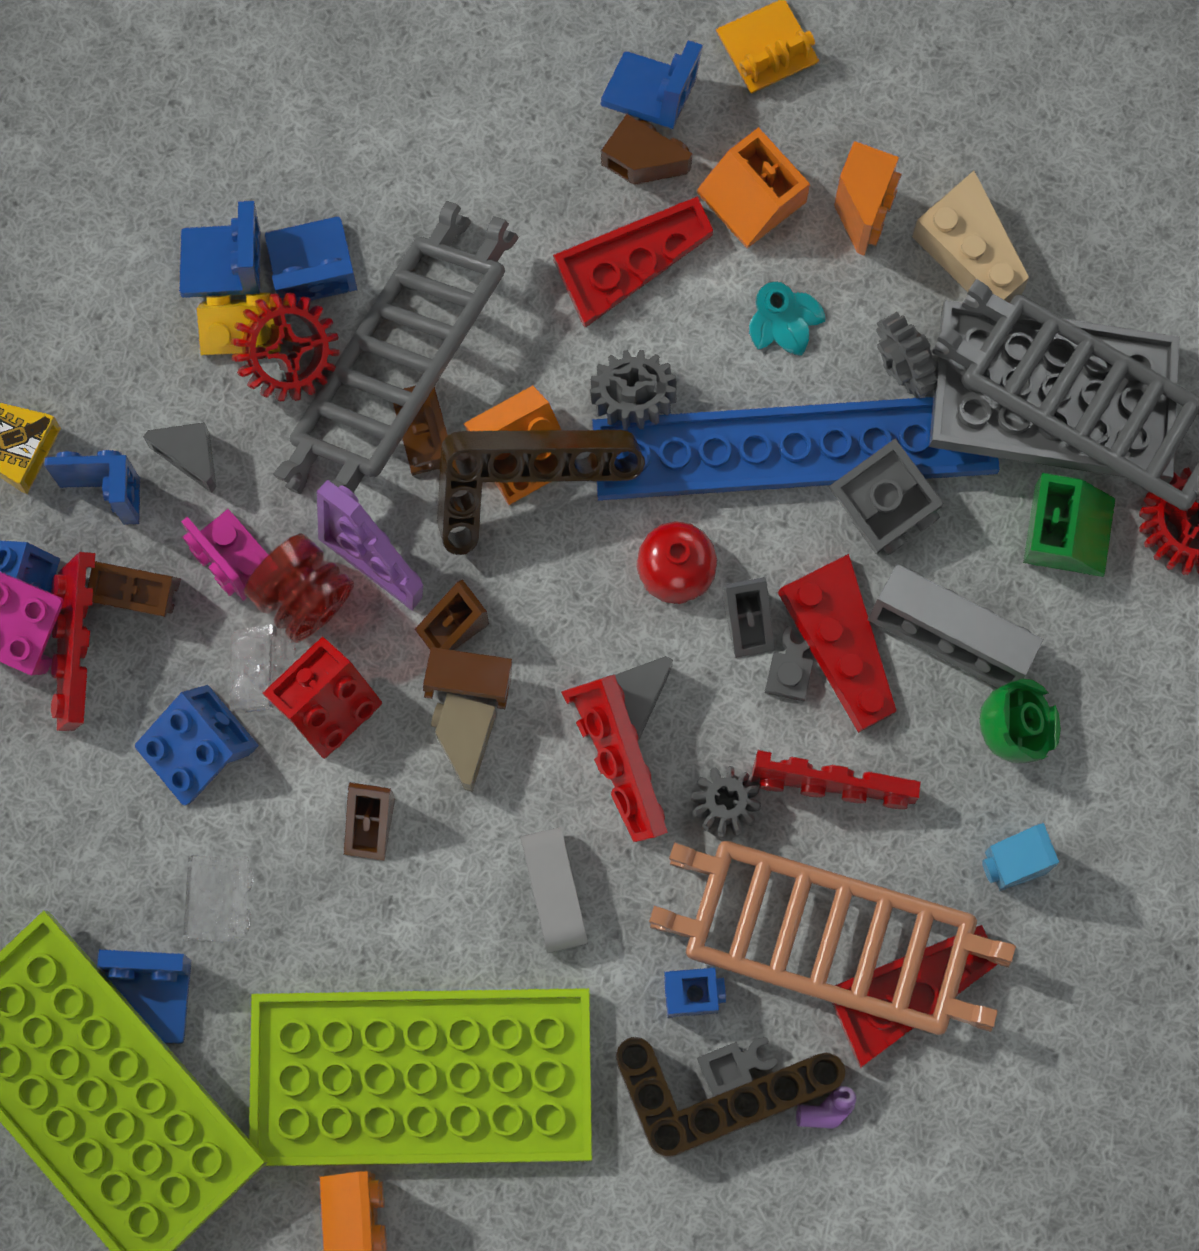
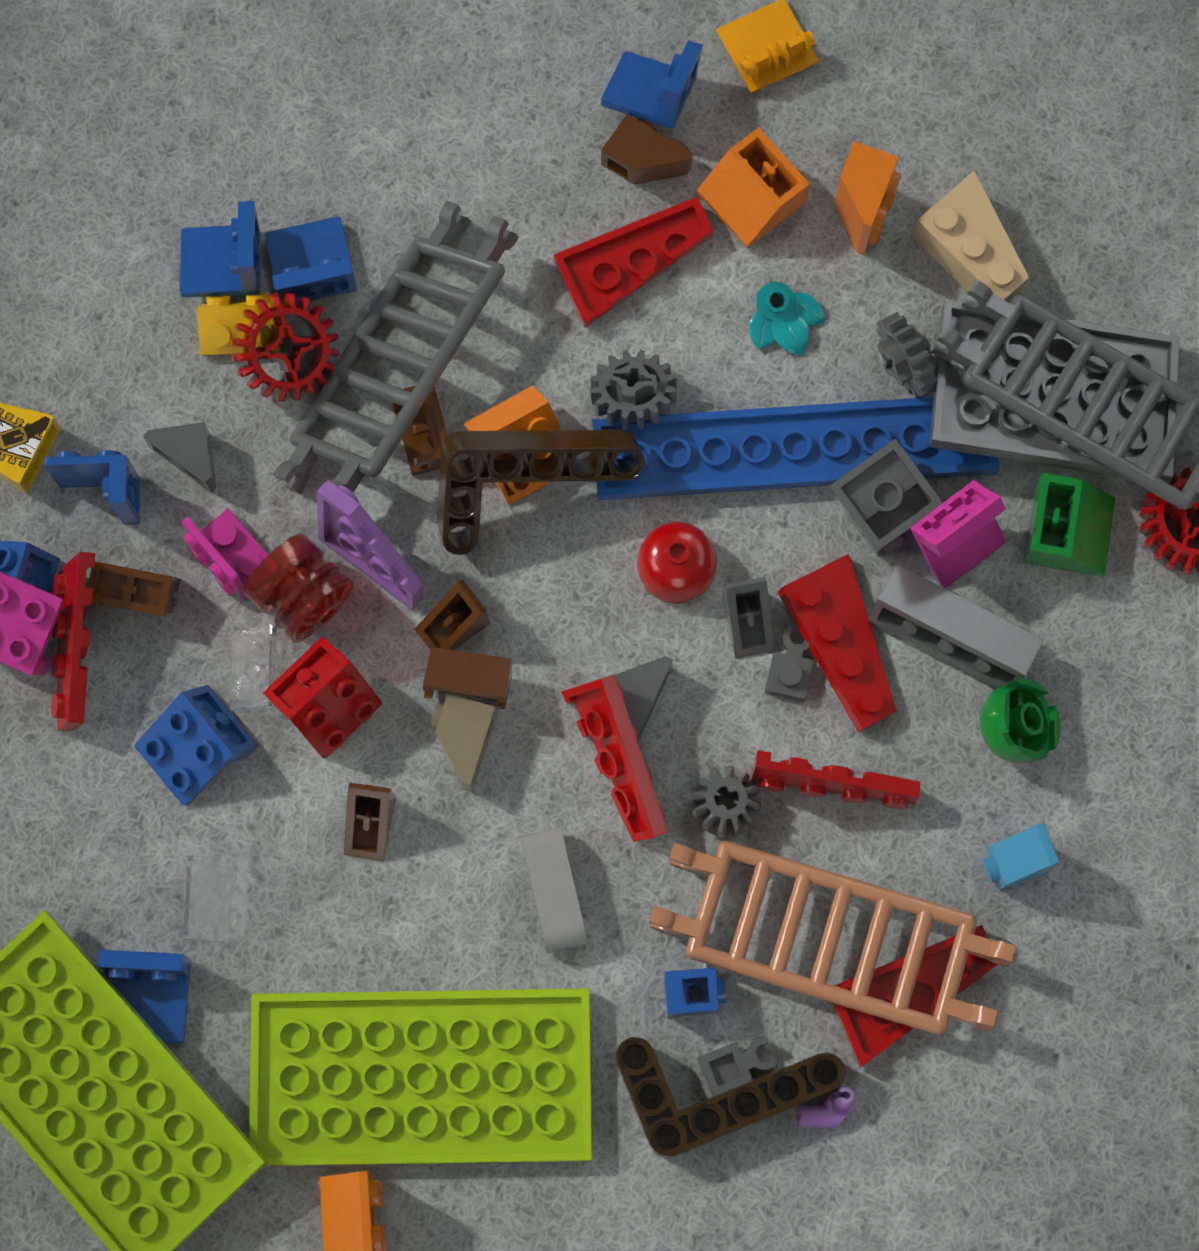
none -> dark pink bracket [910,480,1006,588]

